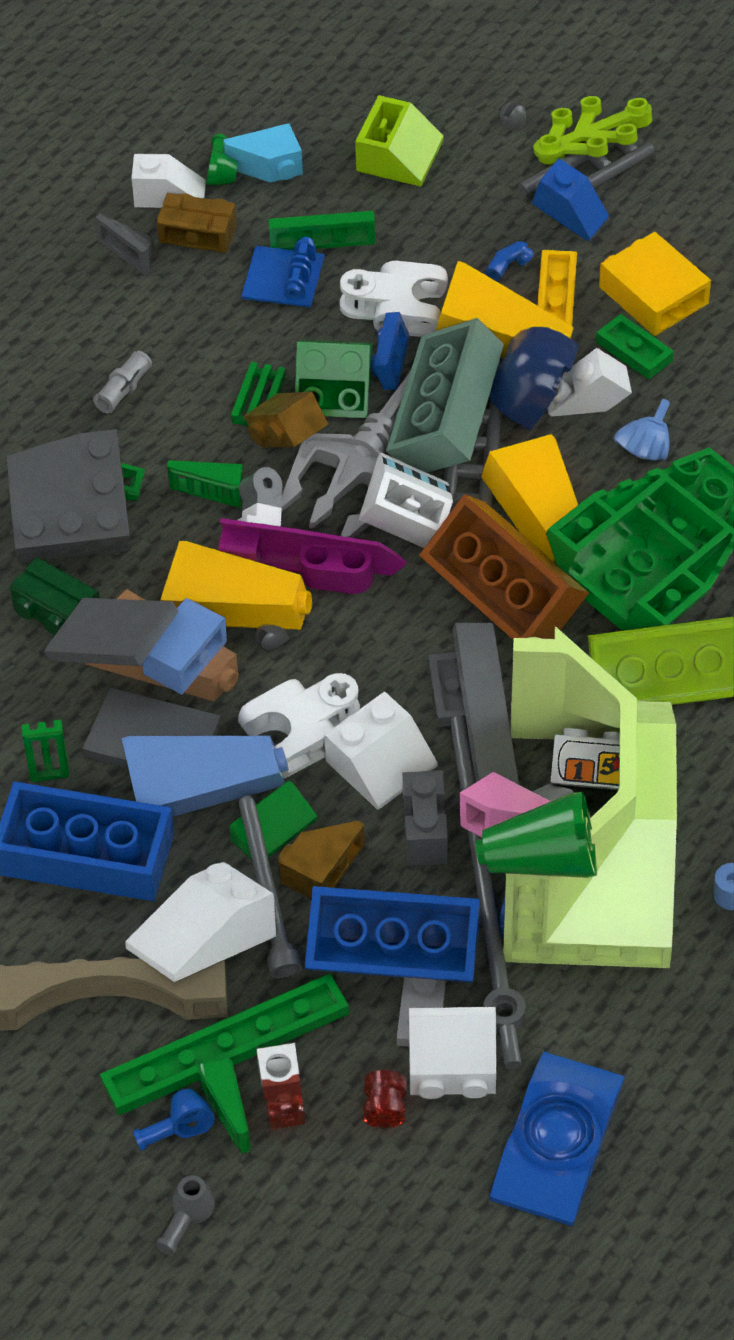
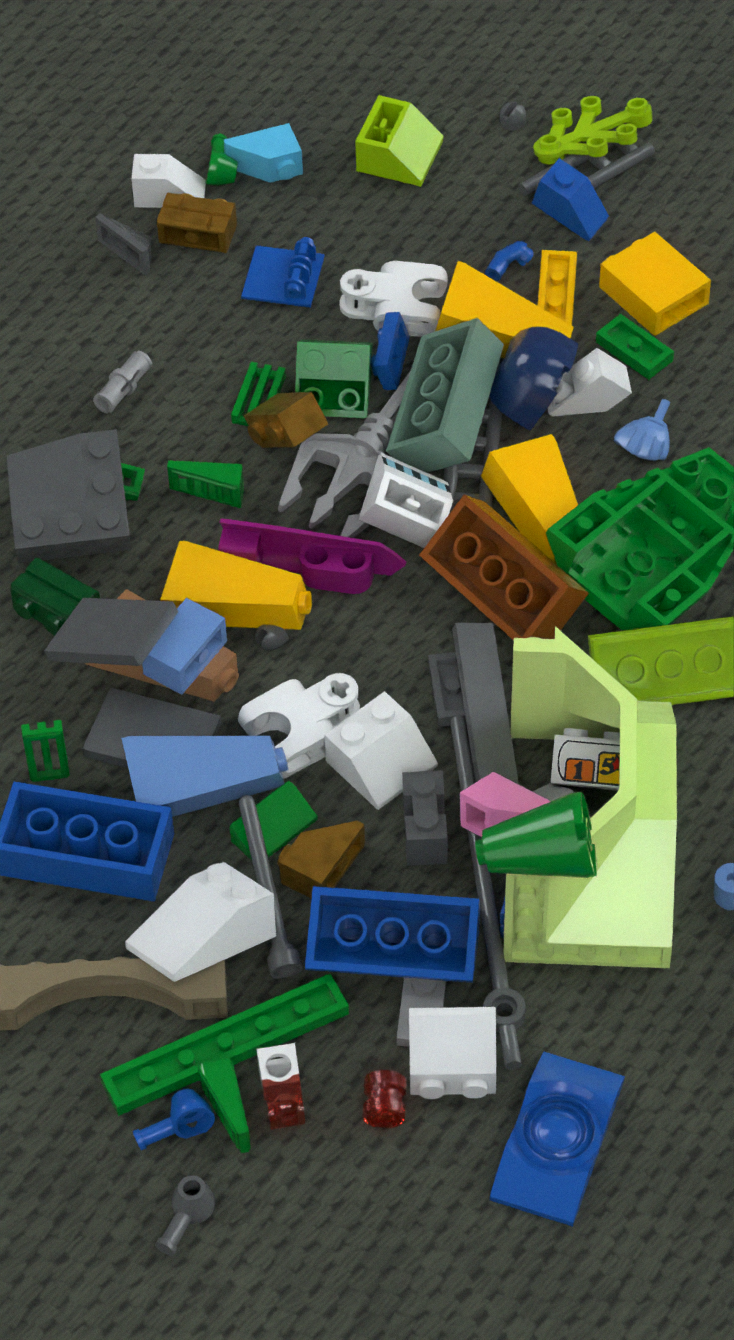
leg [238,467,283,526] -> none
green plate [268,211,375,250] -> none

